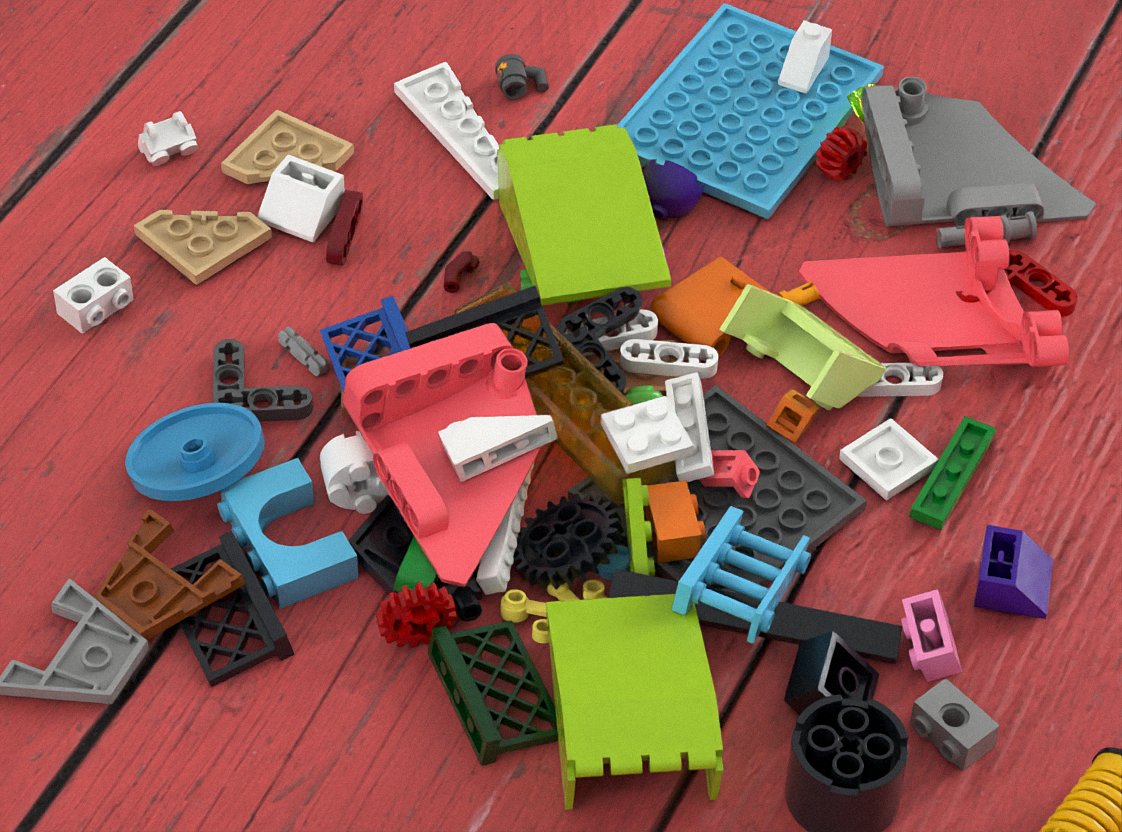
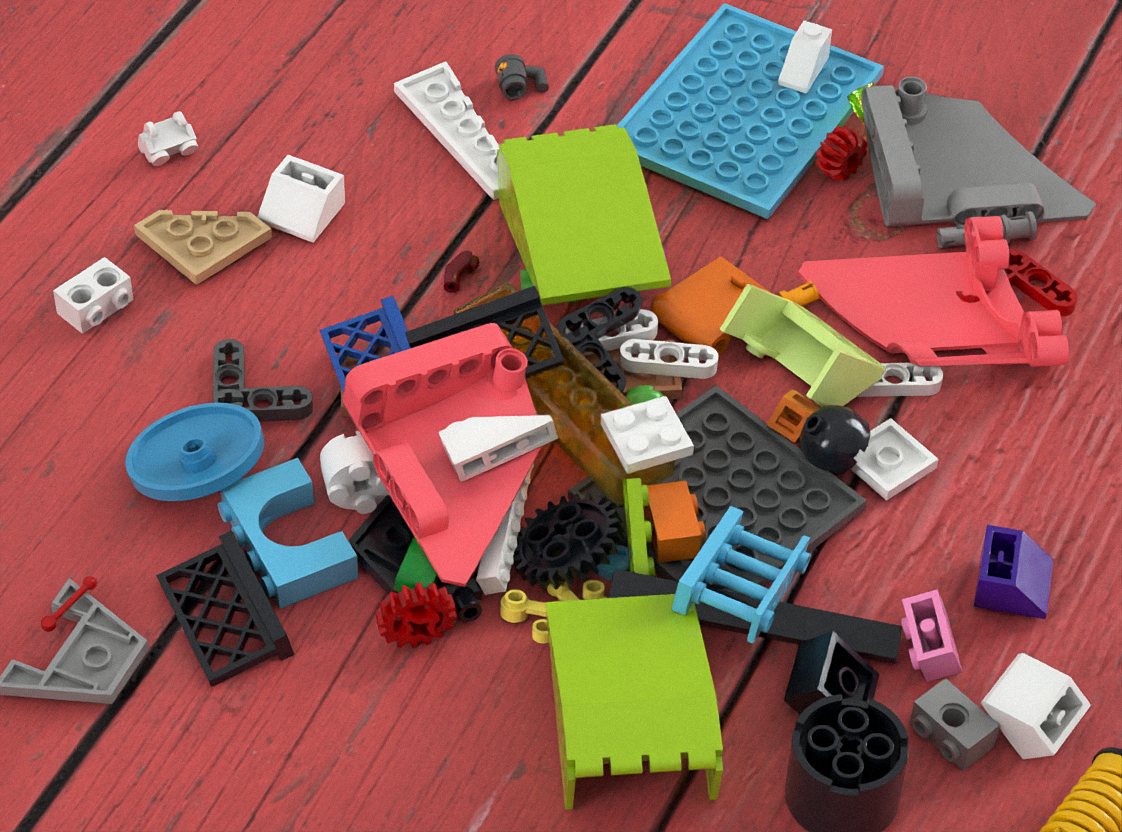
dark orange wing [94,508,246,640] -> none
tan plate [221,110,354,184] -> none
light grey axle [278,327,329,377] -> none
dark red beam [326,190,363,265] -> none
dark green fence [427,620,558,766] -> none
dark purple cylinder [642,159,704,219] -> none
white plate [665,372,714,482] -> none
coral bracket [699,450,760,498] -> none
green plate [909,416,997,530] -> none
none -> red hinge [41,576,97,632]
none -> black cylinder [800,405,870,476]
none -> white slope [981,653,1091,760]

